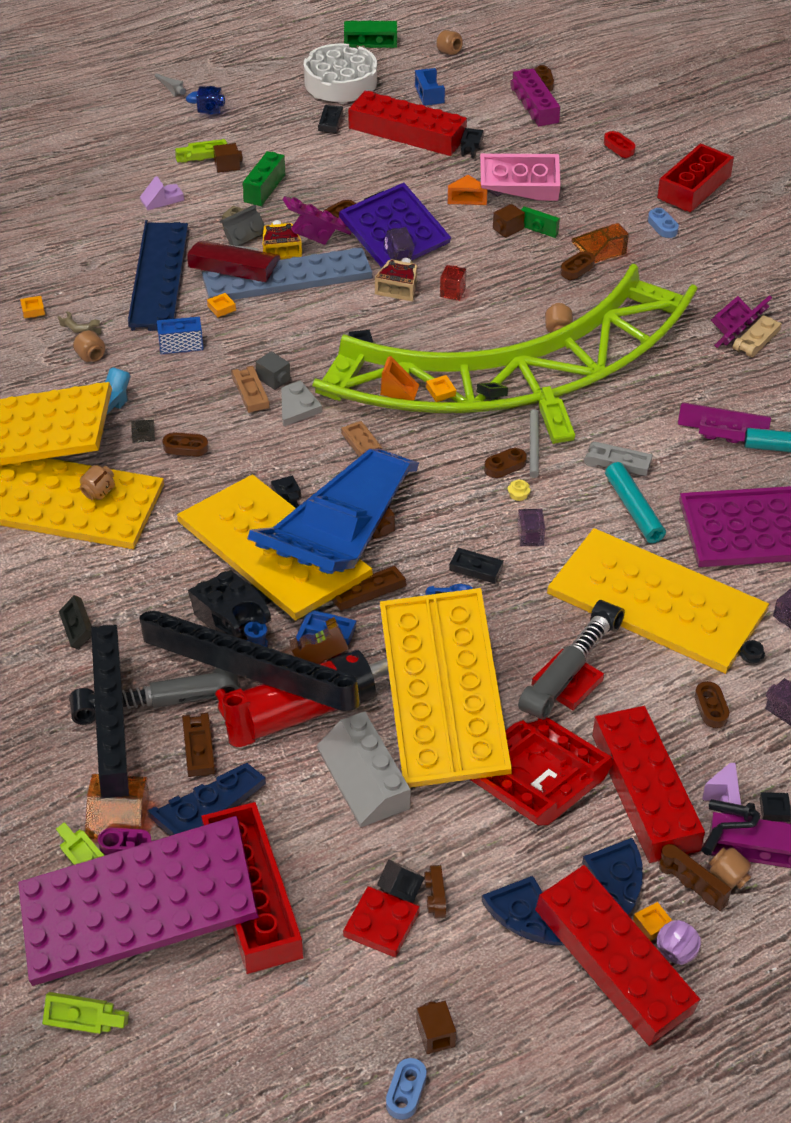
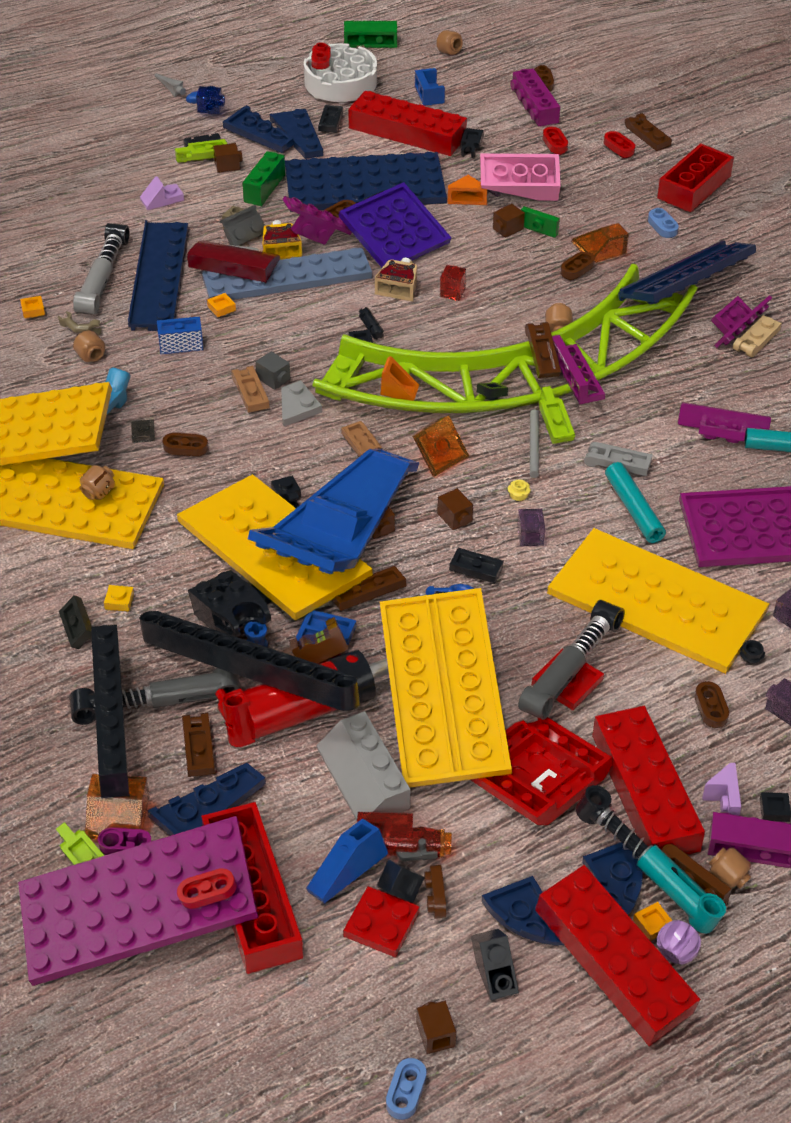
lime hinge [42,992,129,1034] -> none
clear purple brick [384,227,415,261] -> none
light orange plate [426,375,456,402] -> none
reddish brown plate [484,448,527,478] -> none
black piece [701,799,761,855] -> none
none -> light grey piece [73,223,130,314]
none -> yellow plate [104,585,134,612]
none -> red plate [177,868,237,909]
none -> black axle [183,133,221,147]
none -> dark blue wing [223,105,294,153]
none -> dark blue wing [269,109,323,159]
none -> dark blue plate [285,152,447,212]
none -> blue slope [306,818,388,903]
none -> red plate [311,42,331,70]
none -> clear red plate [357,812,452,861]
none -> black axle [359,307,384,339]
none -> clear orange slope [412,416,469,477]
none -> reddish brown brick [437,488,473,530]
none -> black slope [471,929,519,1000]
none -> reddish brown plate [525,322,561,378]
none -> red plate [542,127,568,155]
none -> magenta fence [552,335,605,405]
none -> teal piece [576,785,726,934]
none -> dark blue plate [618,240,756,304]
none -> reddish brown plate [625,113,672,151]

